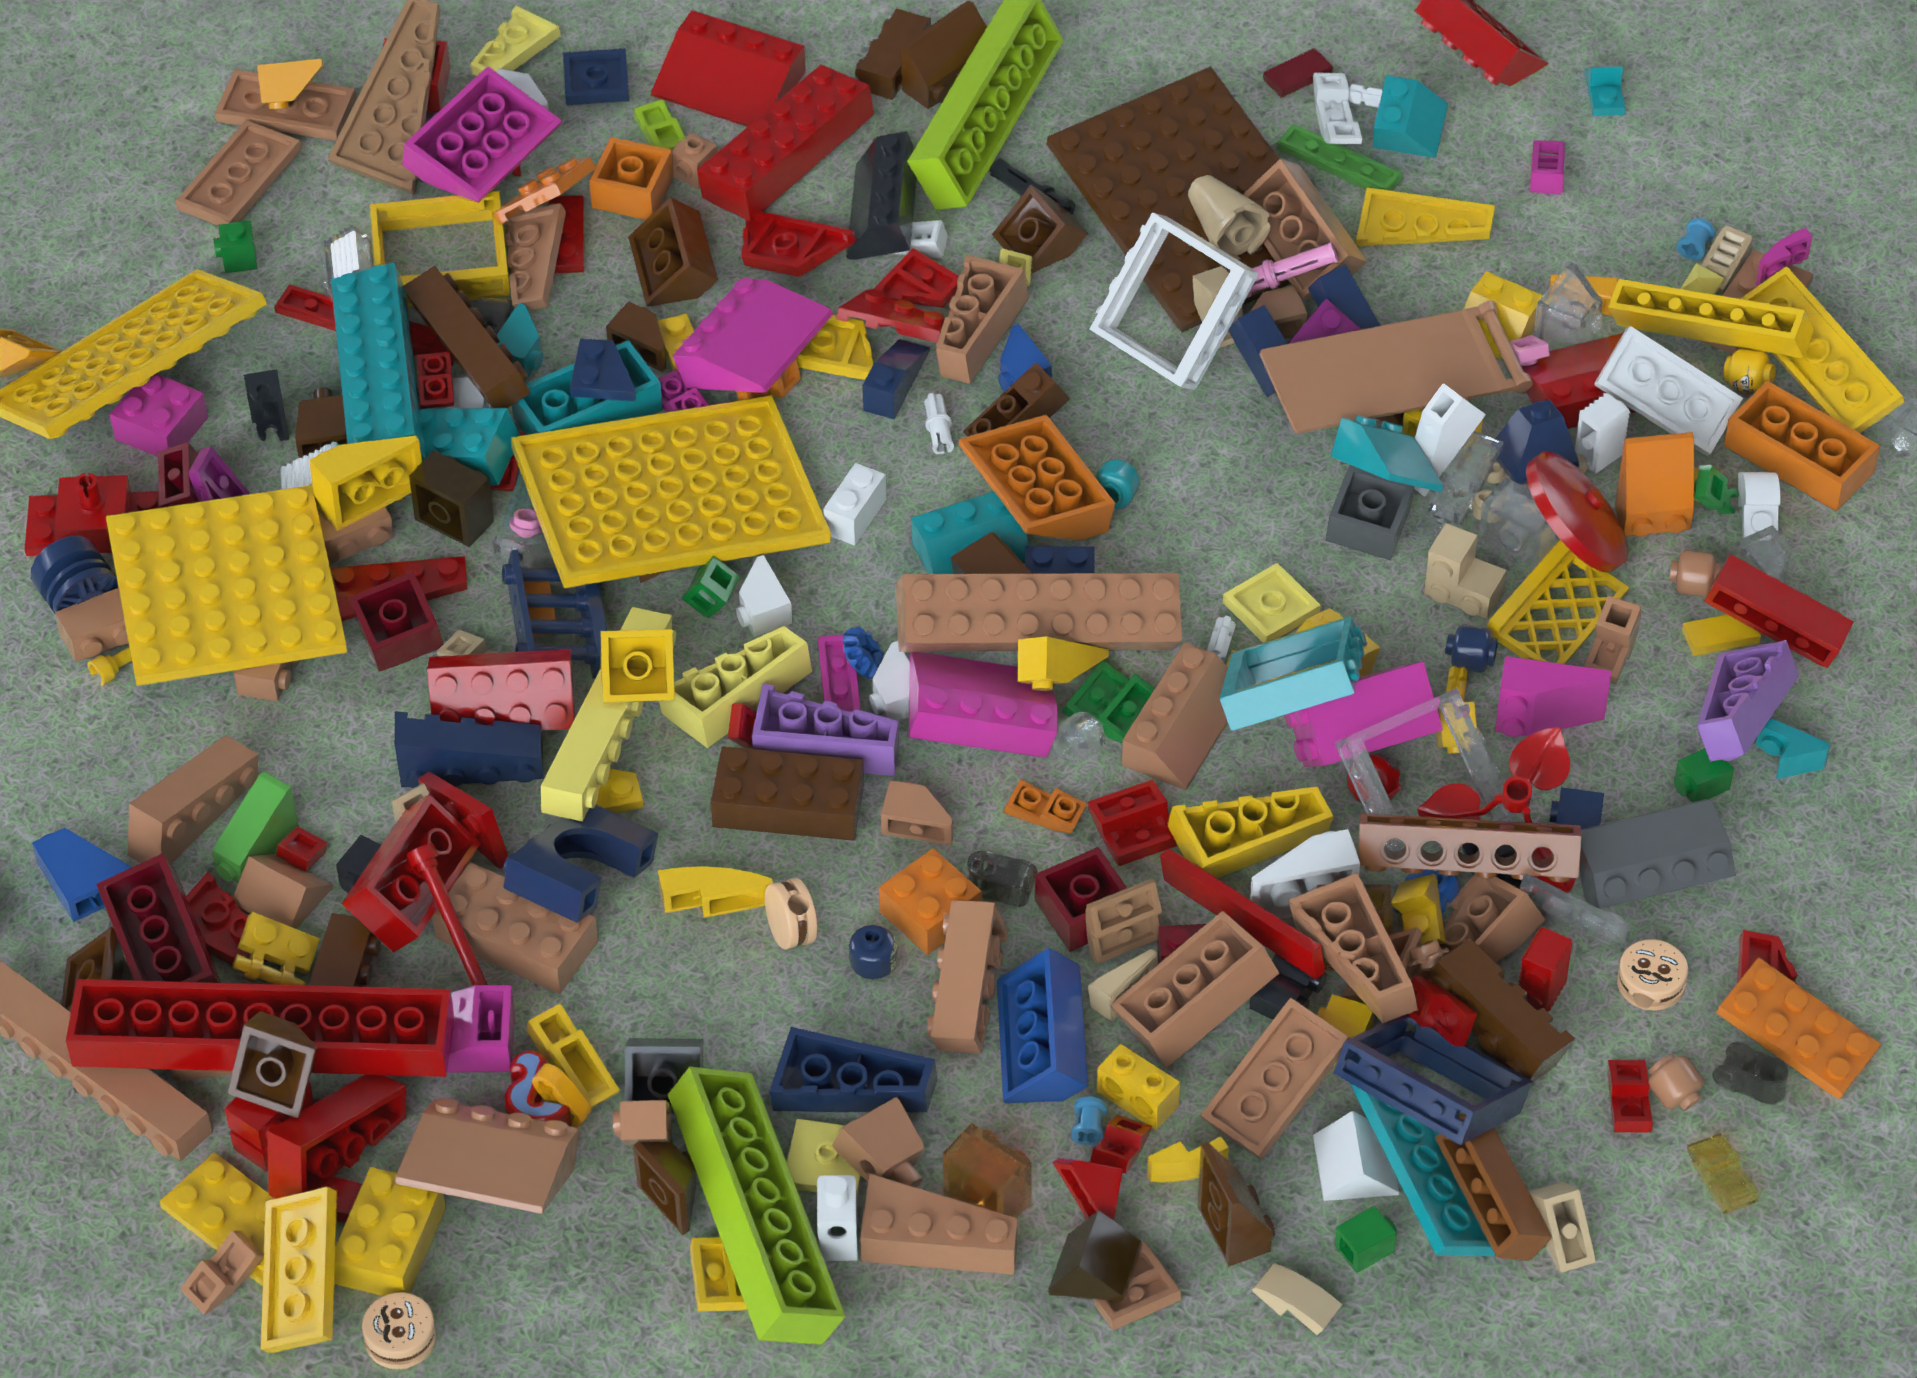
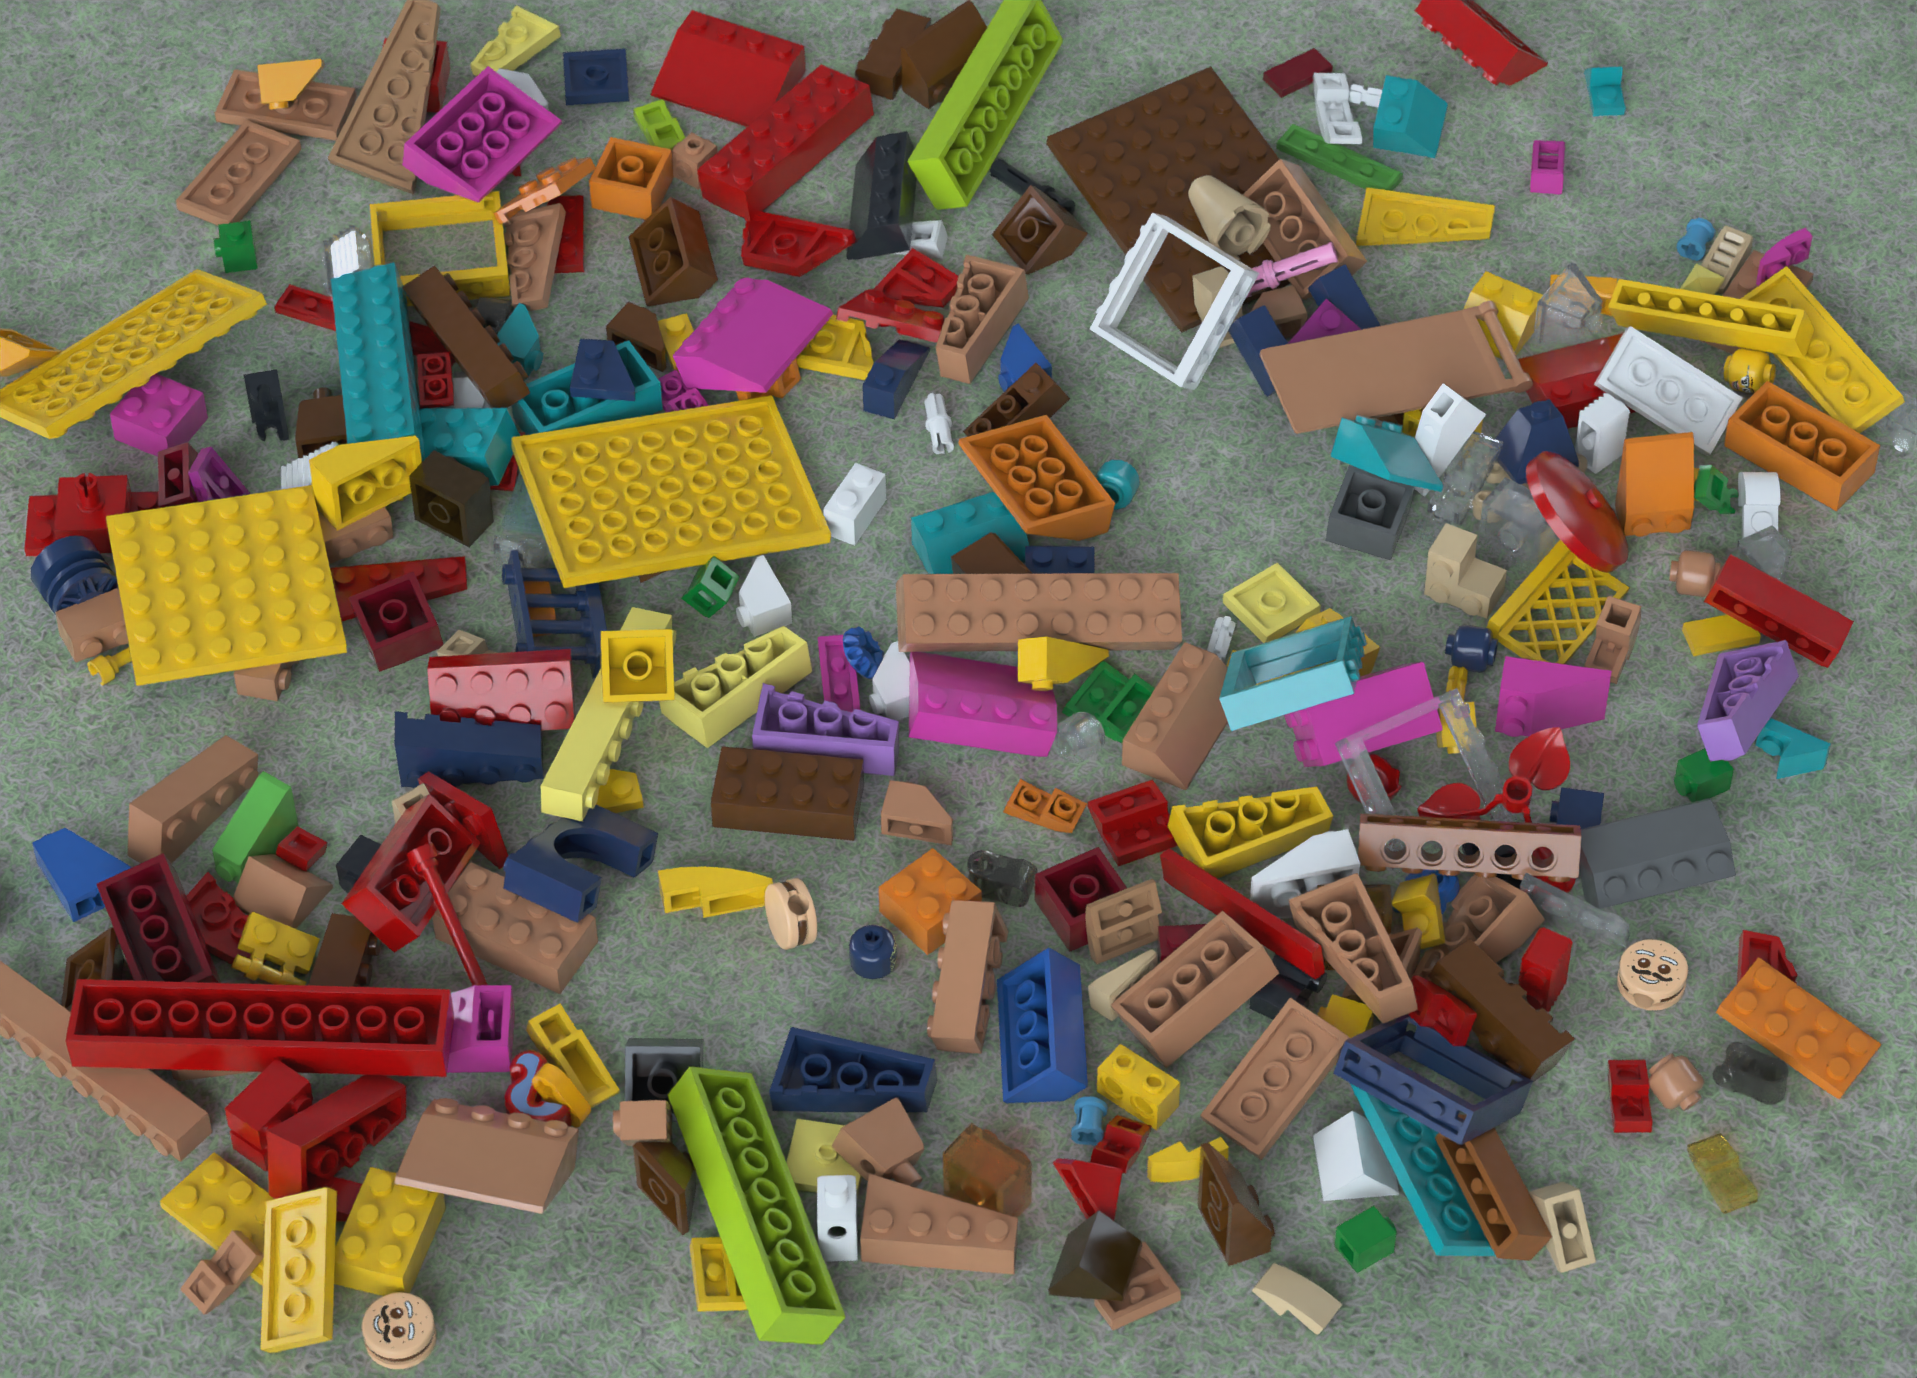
reddish brown slope [227,1011,318,1118] -> none
bright pink plate [509,508,542,538] -> none
red tile [728,704,757,748] -> none
light yellow slope [999,248,1032,286] -> none
nougat plate [1407,940,1449,970] -> none
bright pink plate [1509,335,1549,366] -> none

